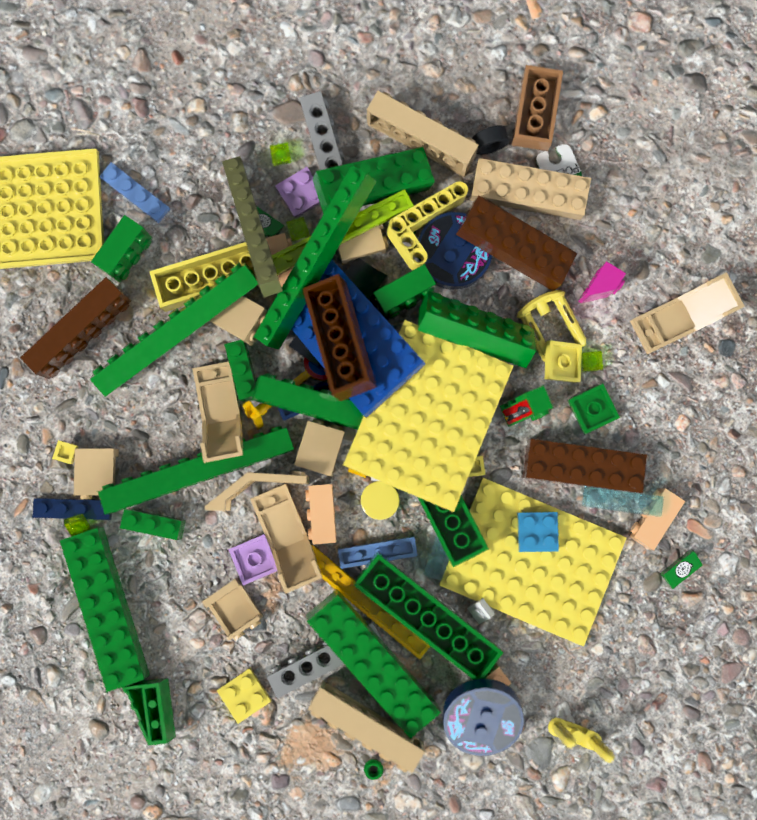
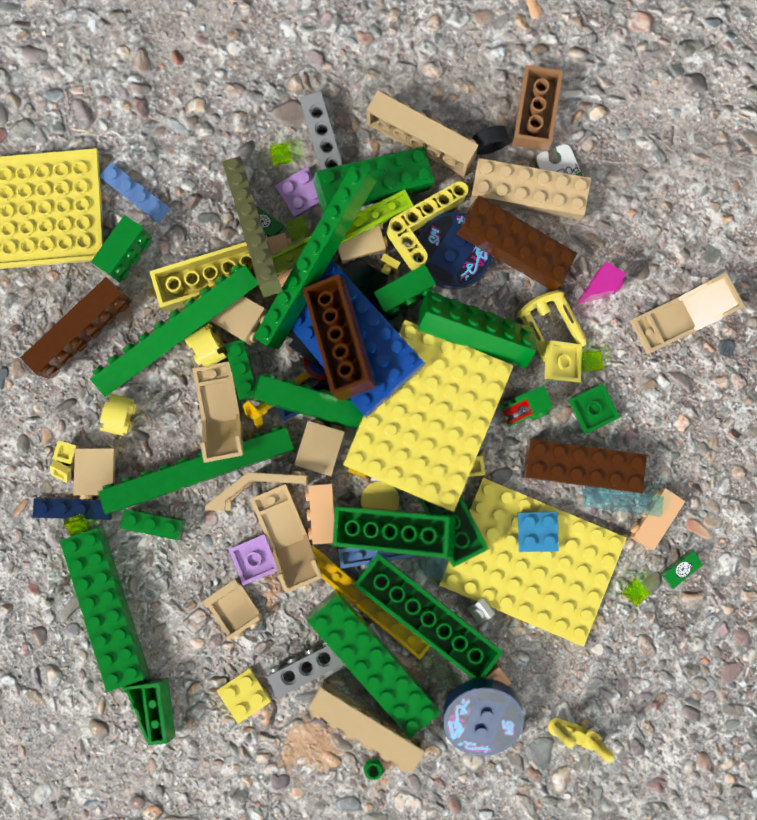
none -> light yellow tile [50,460,74,483]
none -> light yellow brick [100,393,138,436]
none -> light yellow brick [185,323,227,368]
none -> green brick [333,505,456,558]
none -> light yellow tile [380,253,401,276]
none -> clear neon green plate [621,579,650,607]

